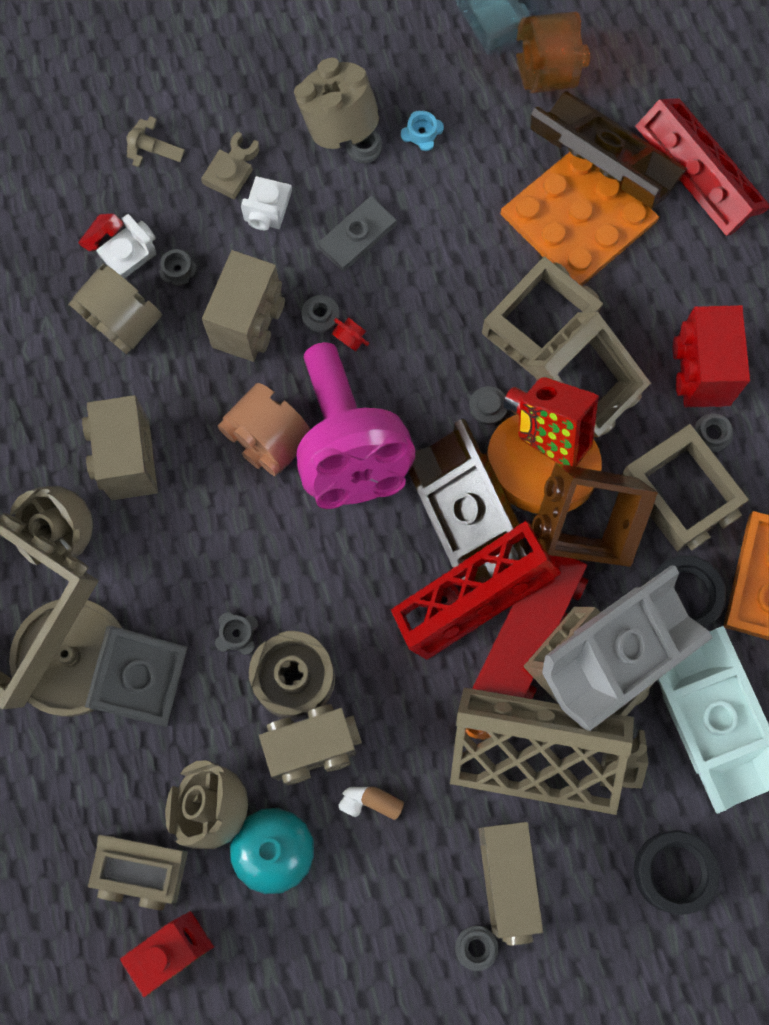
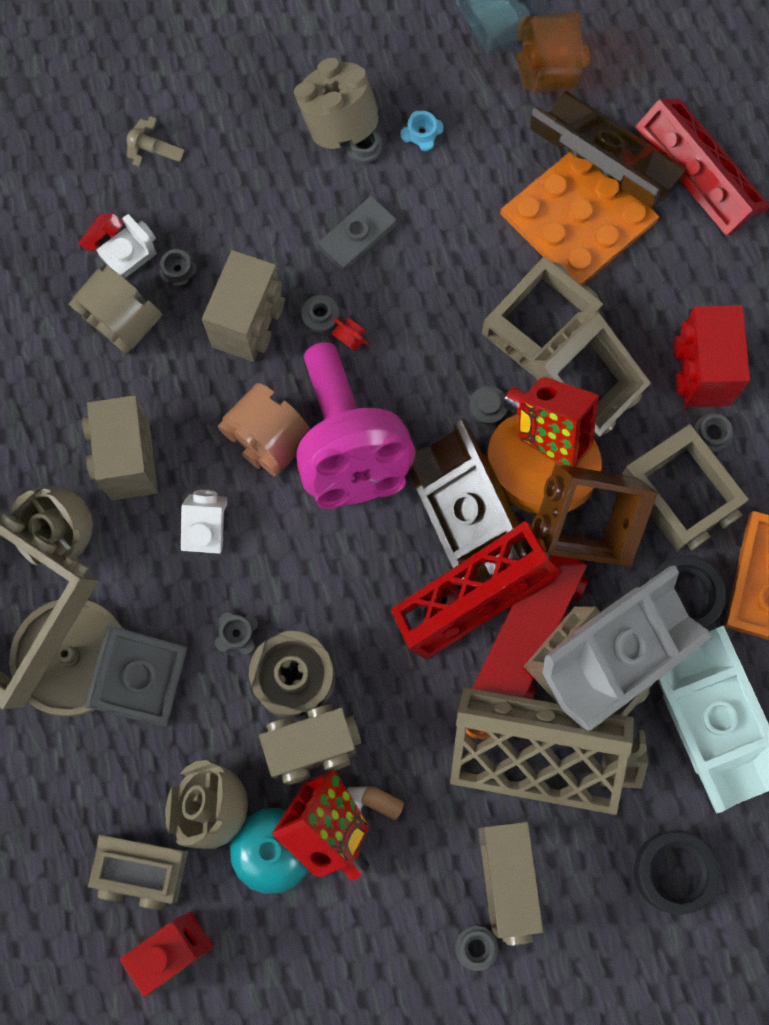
dark tan plate [201,132,259,200] -> none
white bracket [241,176,292,230] -> none
none -> white bracket [181,490,227,554]
none -> red torso [272,769,370,881]

